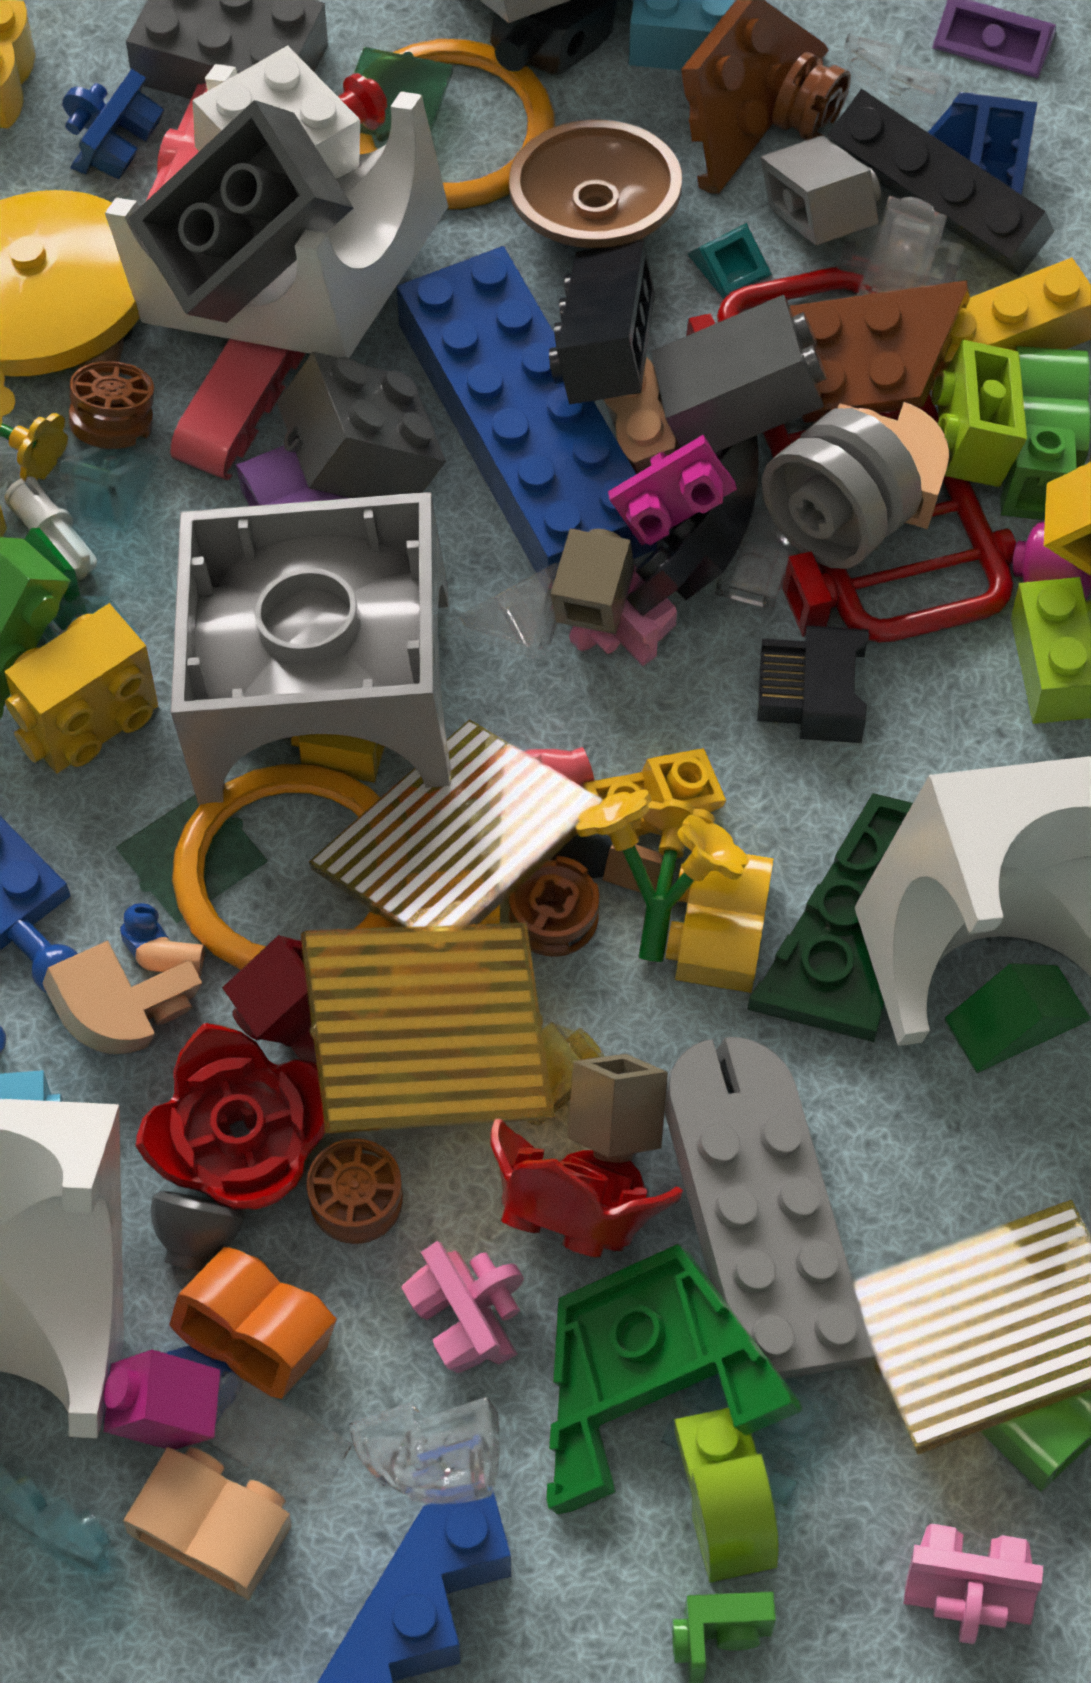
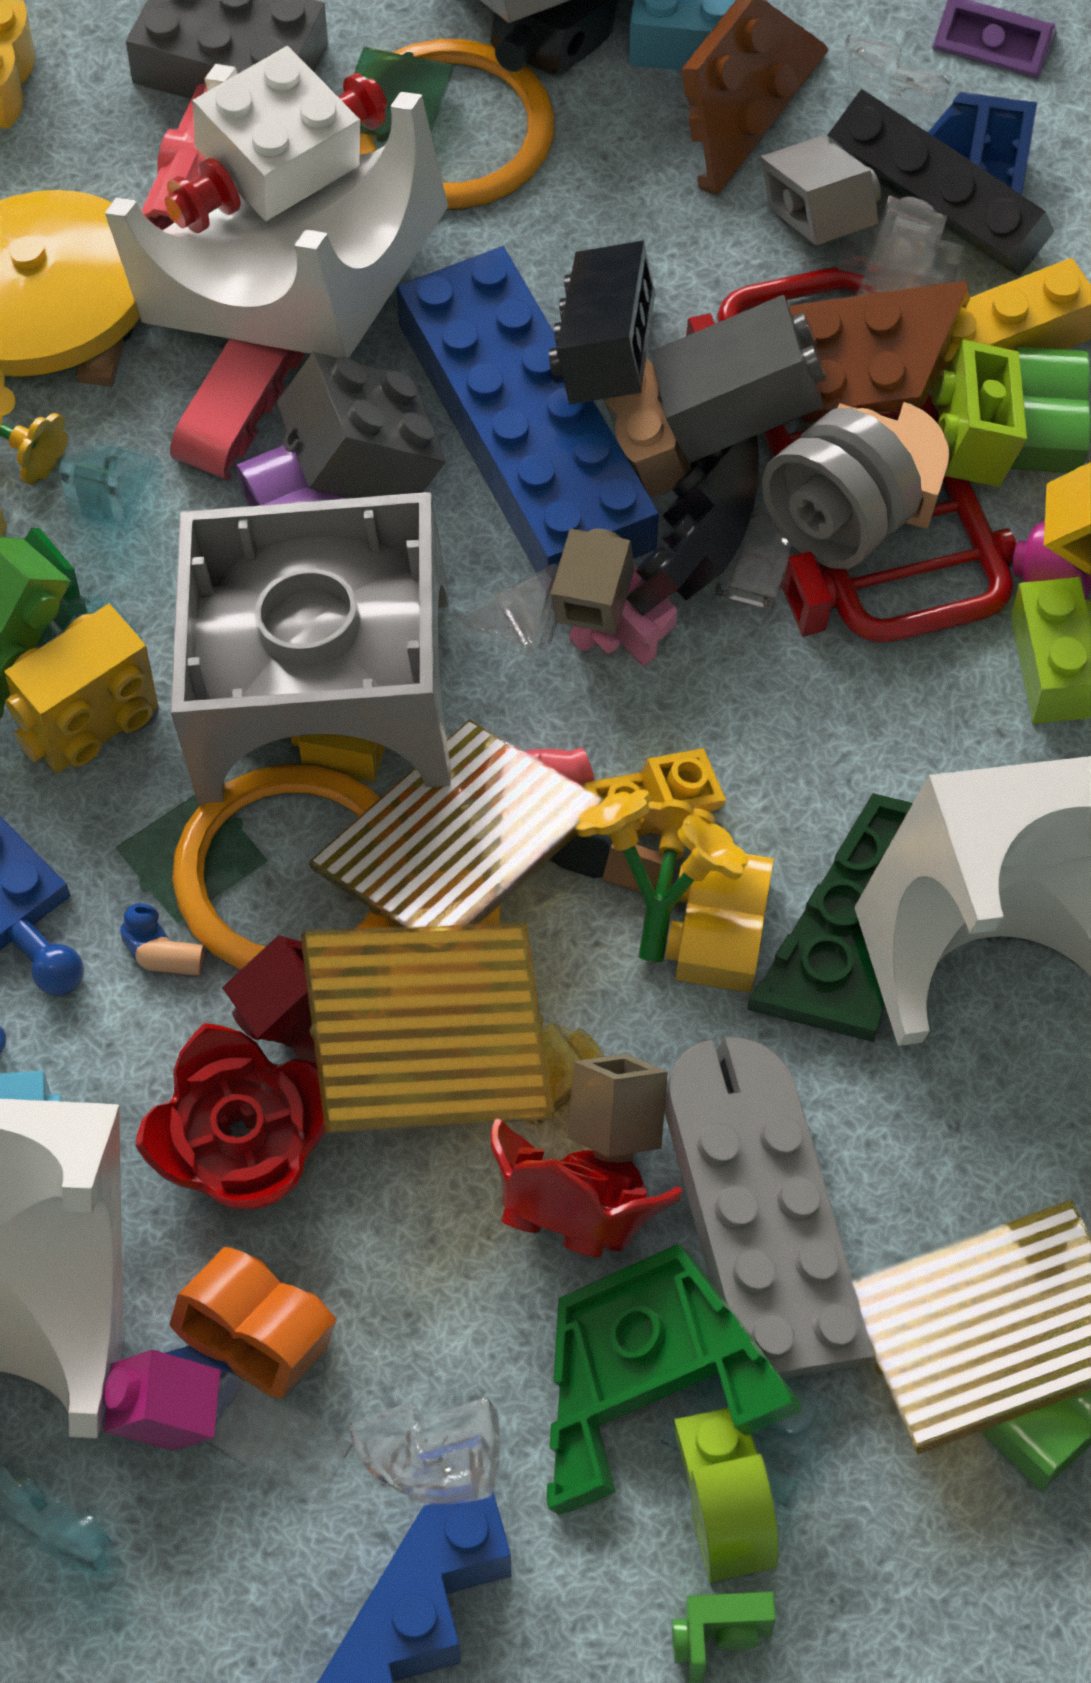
white axle [4,477,97,581] -> none
light nougat brick [43,940,202,1054] -> none
blue hips [62,69,164,179] -> none
dark orange wheel [69,361,154,449] -> none
light nougat brick [123,1447,292,1600] -> none
dark grey brick [128,100,354,323] -> none
dark grey brick [150,1190,245,1271] -> none
dark orange wheel [306,1138,403,1244] -> none
bright pink hips [402,1241,524,1373] -> none
medium nougat dish [509,119,682,249] -> none
dark orange wheel [509,856,599,957] -> none
dark pink hips [608,435,737,545] -> none
teal slope [687,223,772,299] -> none
black piece [757,625,869,743] -> none
dark orange wheel [772,52,851,141] -> none
bright pink hips [903,1524,1043,1644] -> none
green slope [944,963,1091,1073] -> none
bright green bracket [1000,424,1077,520] -> none

